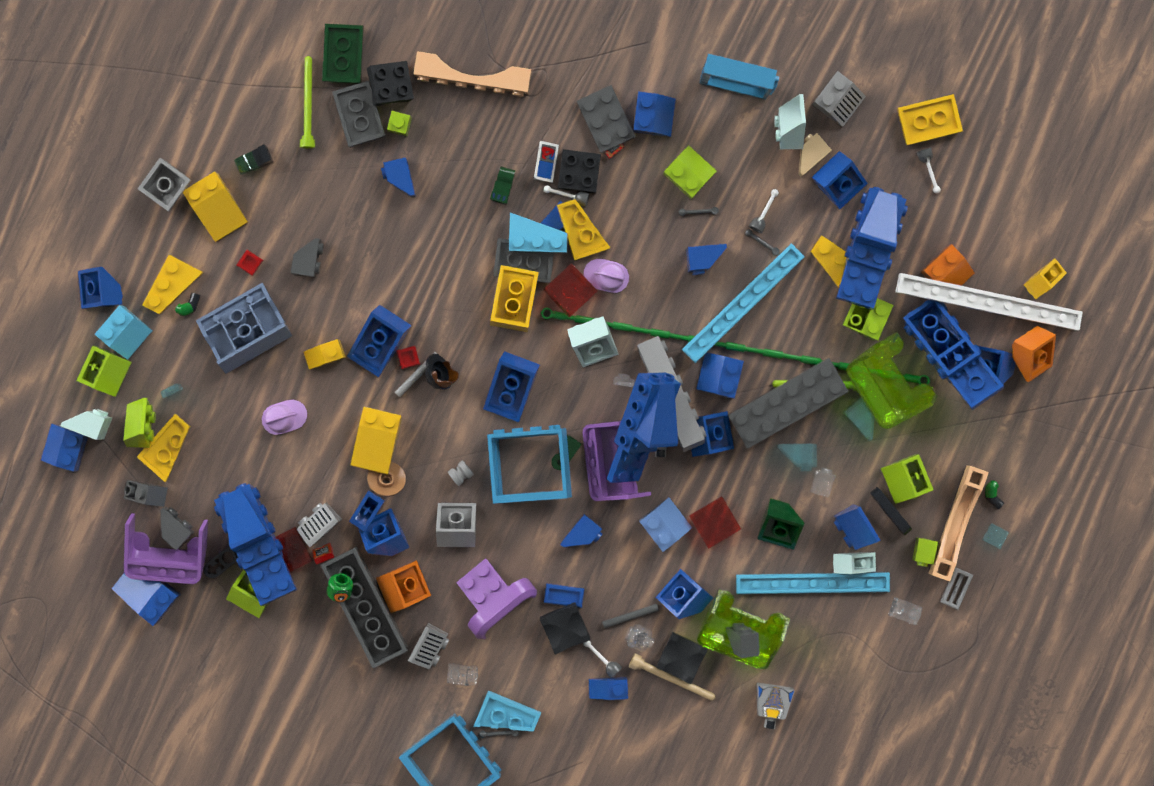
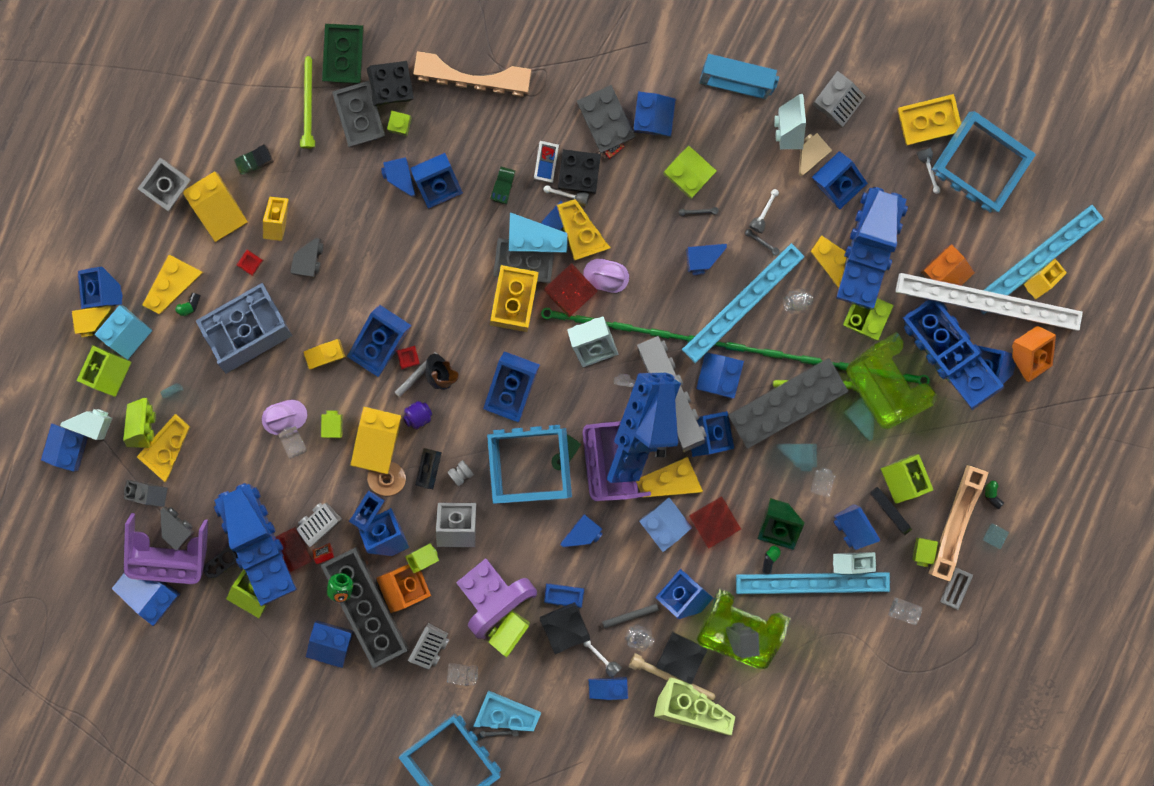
torso [756,682,794,729] -> none
none -> yellow slope [72,305,114,337]
none -> yellow slope [263,197,289,241]
none -> clear bracket [278,426,307,459]
none -> blue slope [306,620,354,668]
none -> lime brick [321,410,343,438]
none -> dark purple head [403,401,433,430]
none -> lime brick [405,543,439,573]
none -> blue slope [410,153,463,209]
none -> black plate [415,448,442,490]
none -> lime slope [488,610,530,657]
none -> yellow wing [636,457,703,497]
none -> yellowish green wedge [654,678,735,736]
none -> arm [762,546,781,574]
none -> clear head [783,288,813,315]
none -> dark azure window [931,111,1036,213]
none -> medium azure tile [980,205,1104,314]

